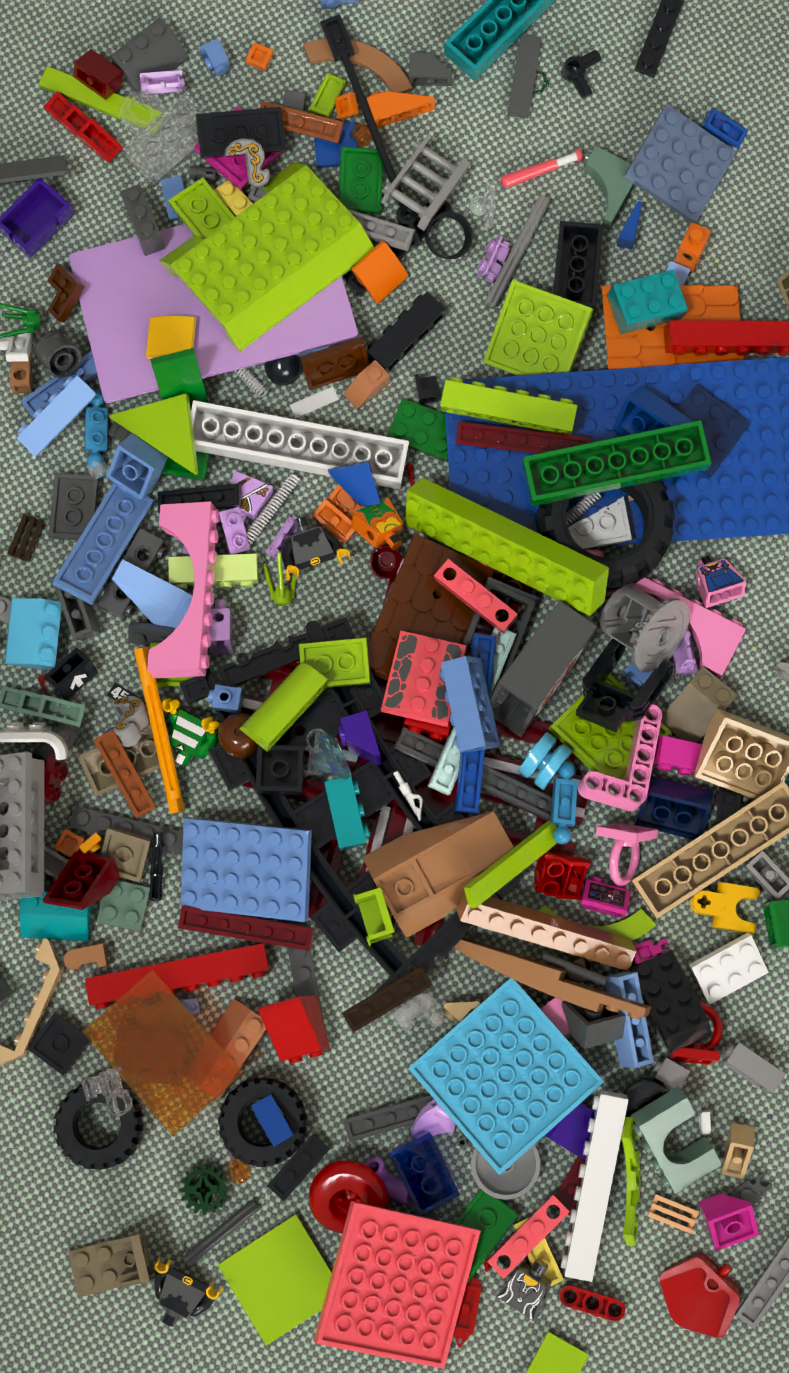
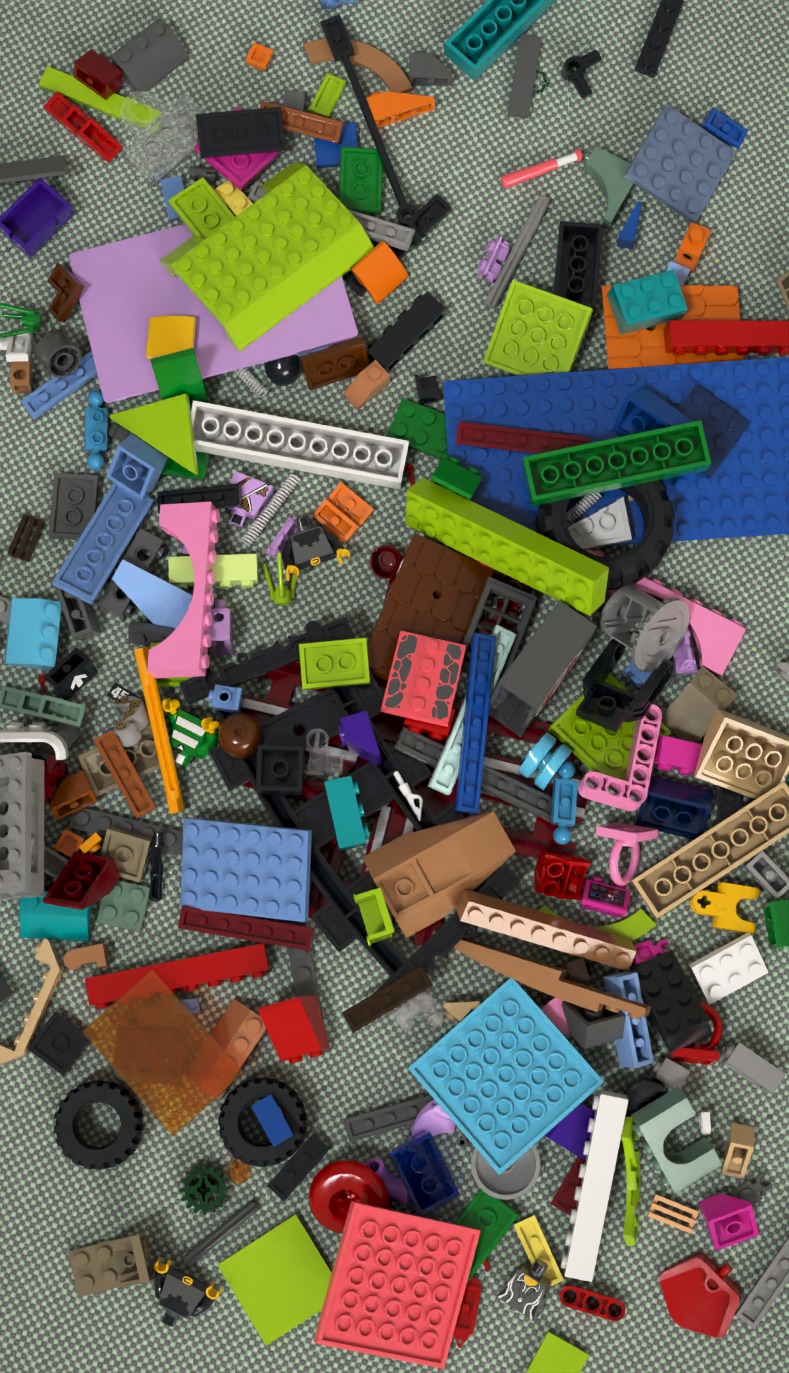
light blue brick [17,375,98,457] -> none
clear piece [81,1066,133,1117] -> none
clear hair [88,460,110,479] -> none
dark grey brick [120,184,165,256] -> none
lavender hinge [140,70,185,95] -> none
medium blue brick [199,39,231,76] -> none
lavender hinge [219,507,250,555] -> none
light grey animal [224,139,270,188] -> none
lime brick [240,663,328,752] -> none
white sticker [290,386,339,418] -> none
clear light blue tile [315,733,352,780] -> none
blue slope [328,460,381,506] -> none
orange plate [334,93,359,119] -> none
clear orange piece [349,124,372,147] -> none
orange torso [351,497,403,550] -> none
light grey fence [381,135,470,231] -> none
black tyre [425,211,473,259] -> none
coral piece [434,559,518,635] -> none
lime brick [440,377,577,435] -> none
medium blue slope [440,656,501,752] -> none
lime tile [464,820,557,909] -> none
clear tile [469,182,496,231] -> none
coral piece [487,1194,569,1279] -> none
dark grey bar [542,952,608,986] -> none
torso [696,556,746,608] -> none
none -> dark orange slope [49,770,98,820]
none -> green slope [430,456,482,501]

